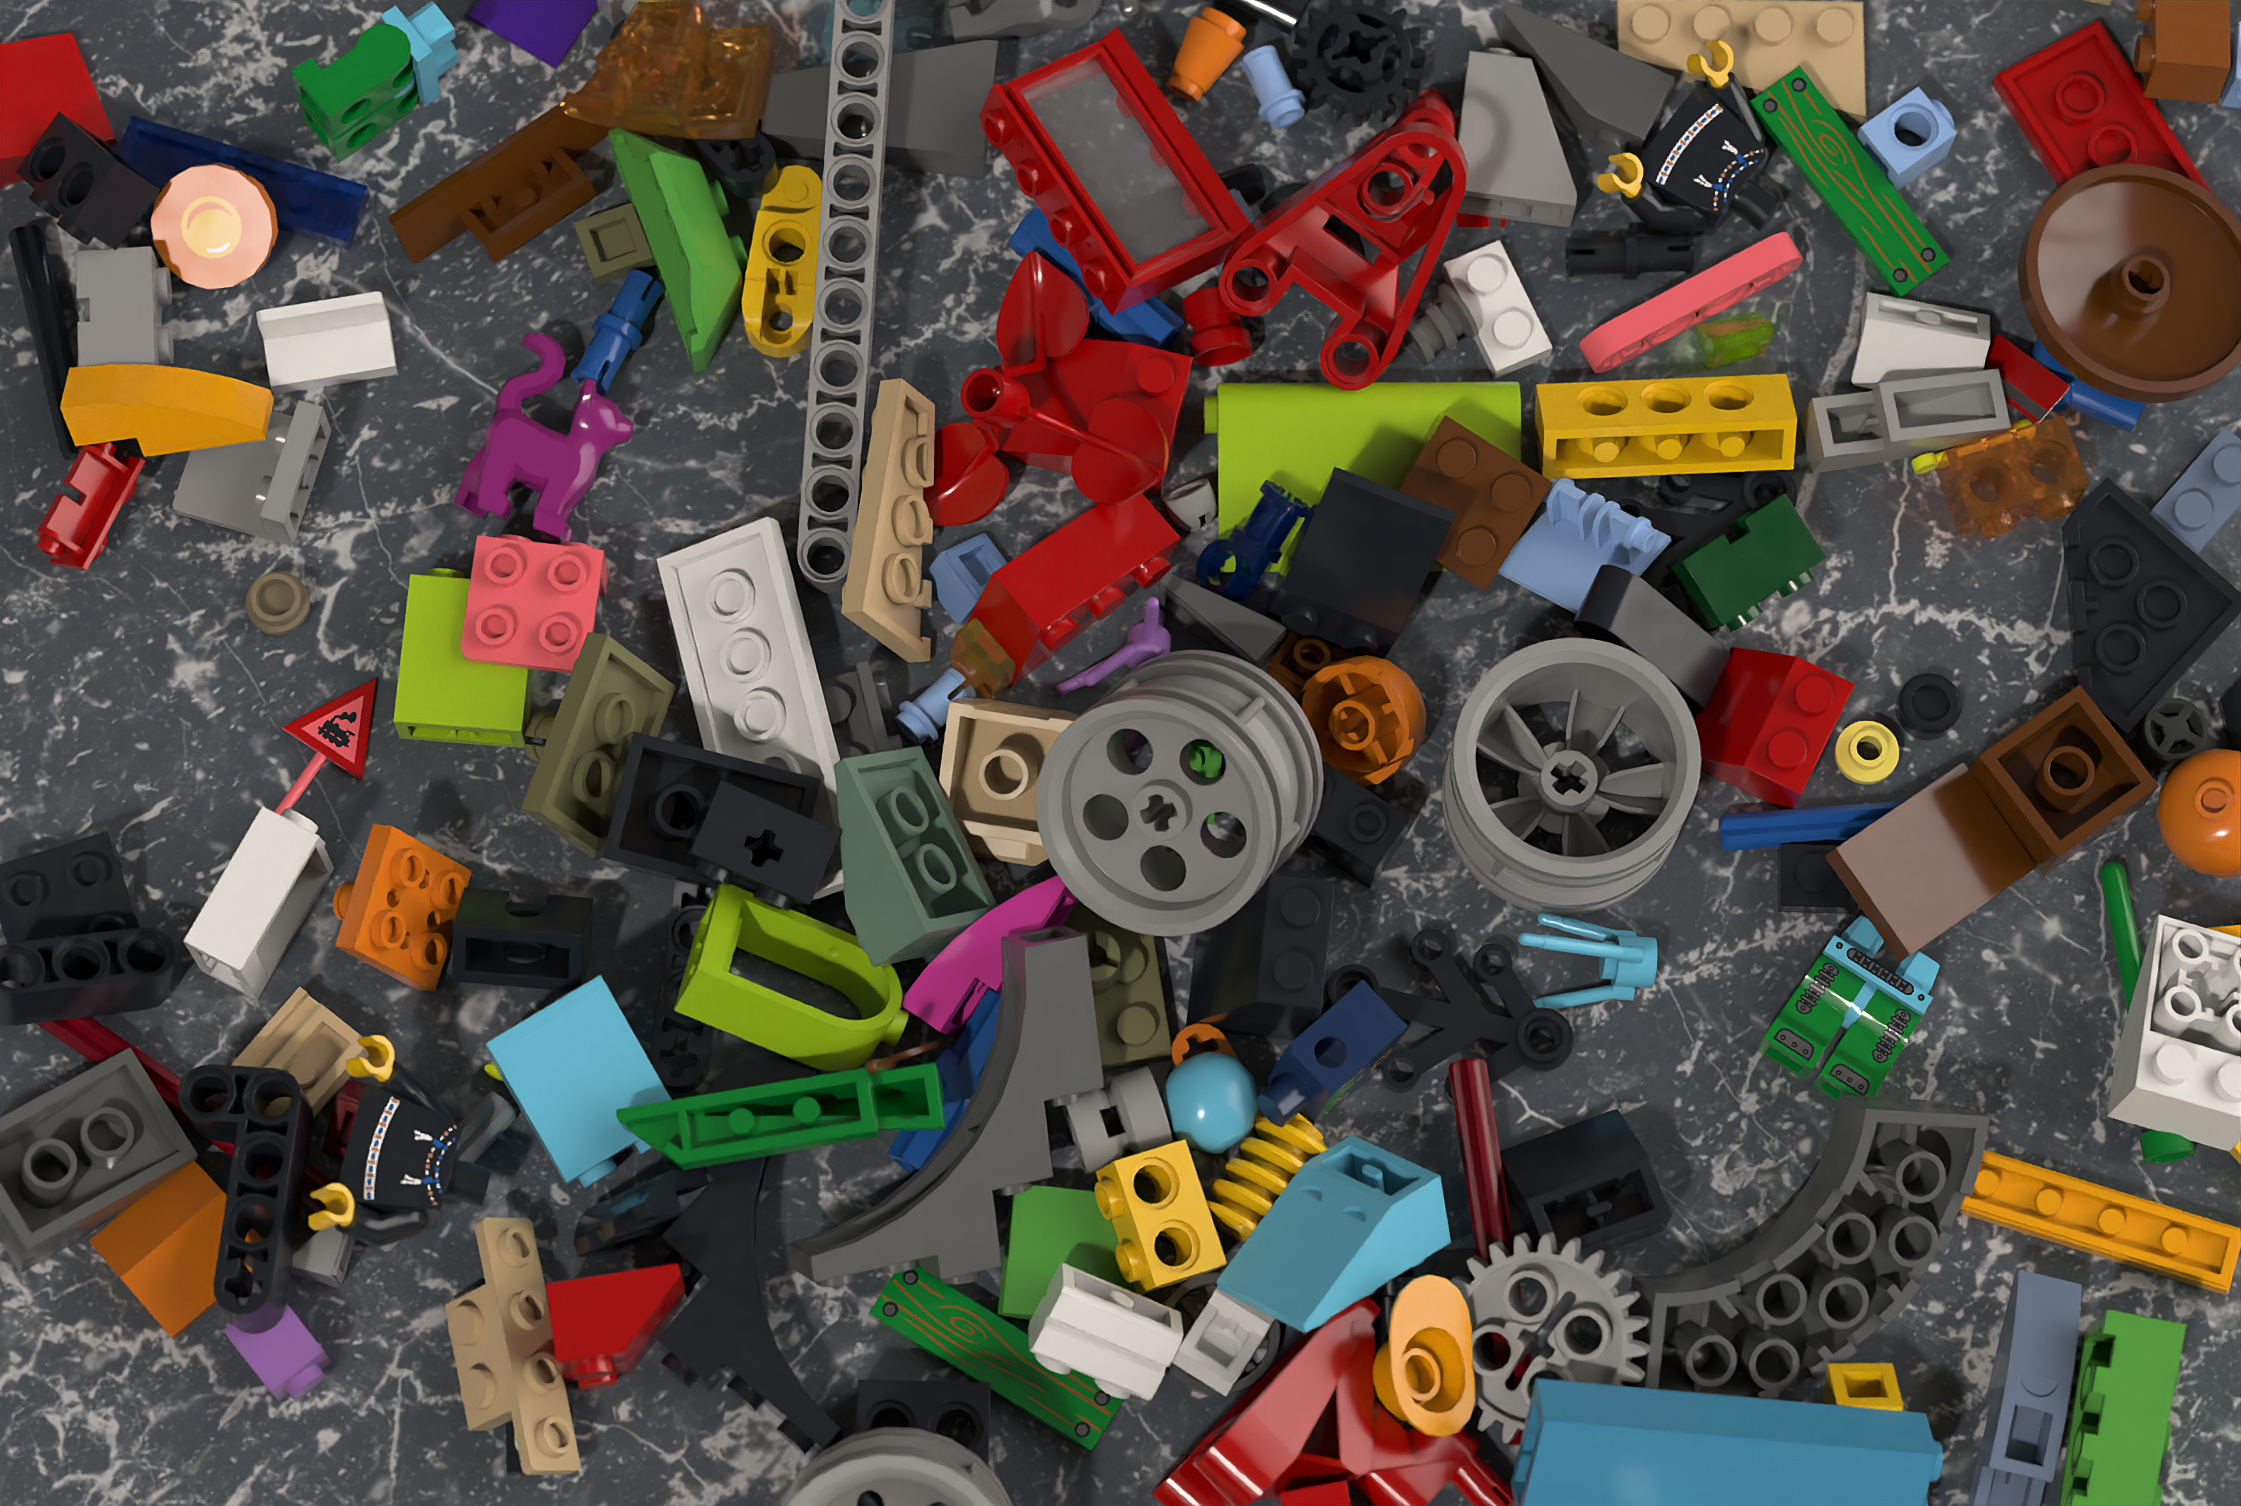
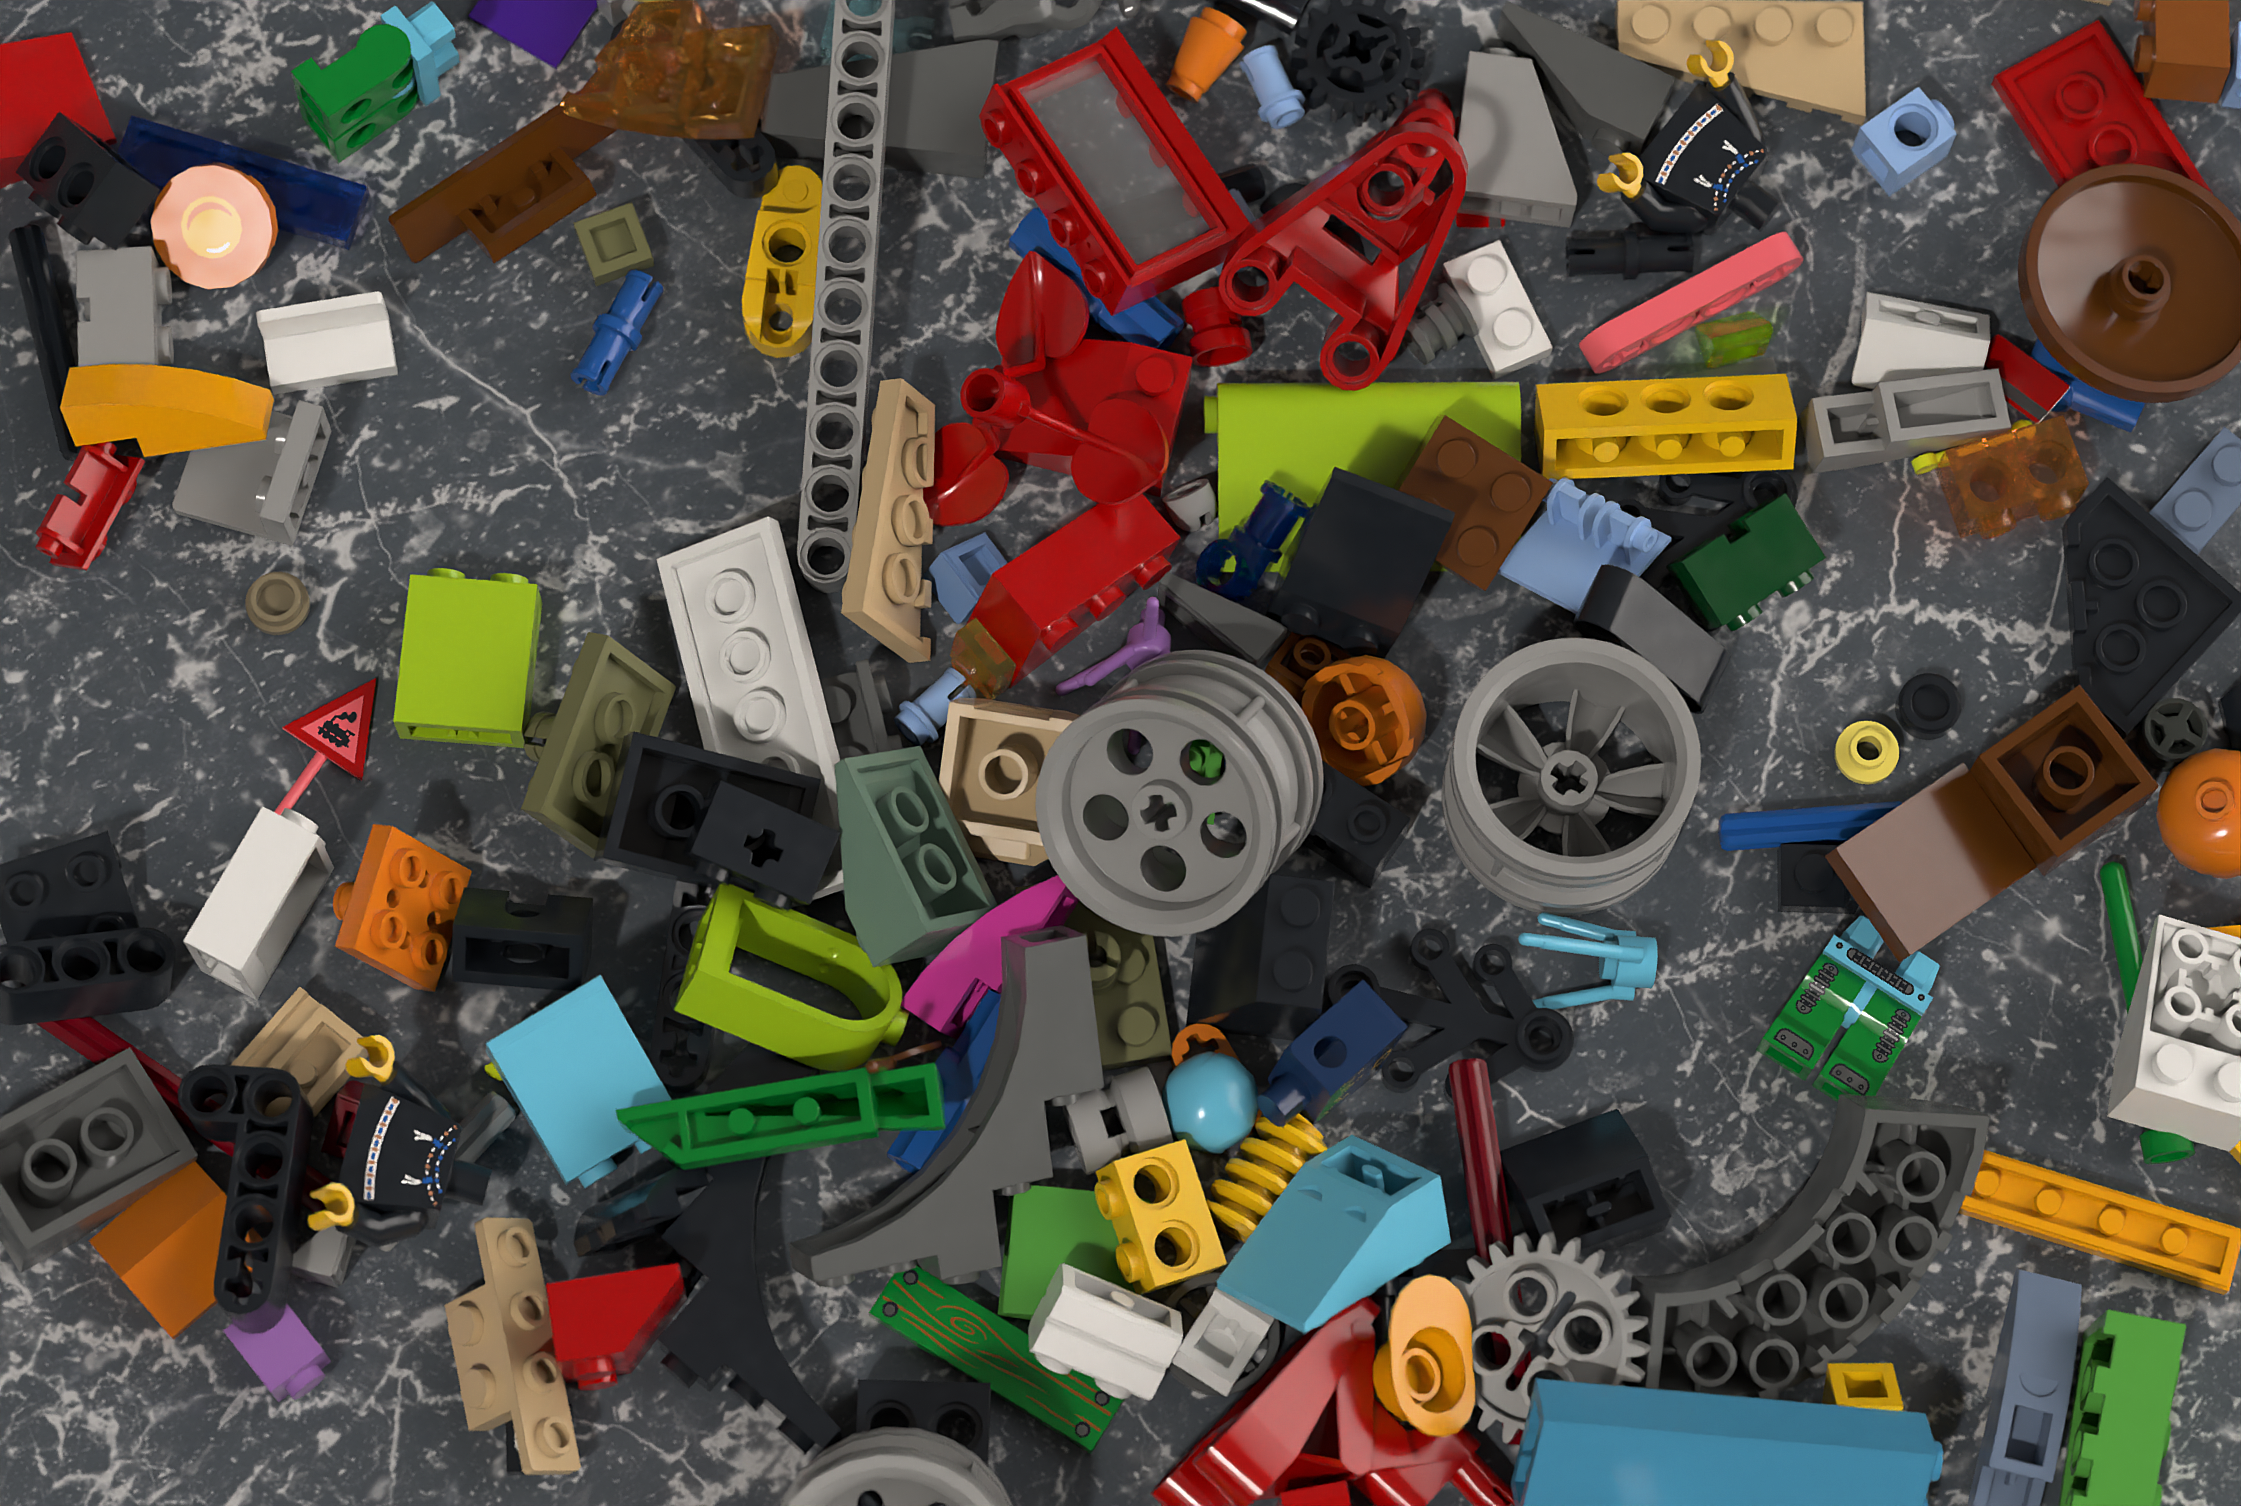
magenta animal [454,332,634,545] -> none
coral bracket [460,534,609,674] -> none
bright green wedge [608,127,748,374] -> none
red slope [1694,646,1855,810] -> none
green tile [1750,65,1950,299] -> none

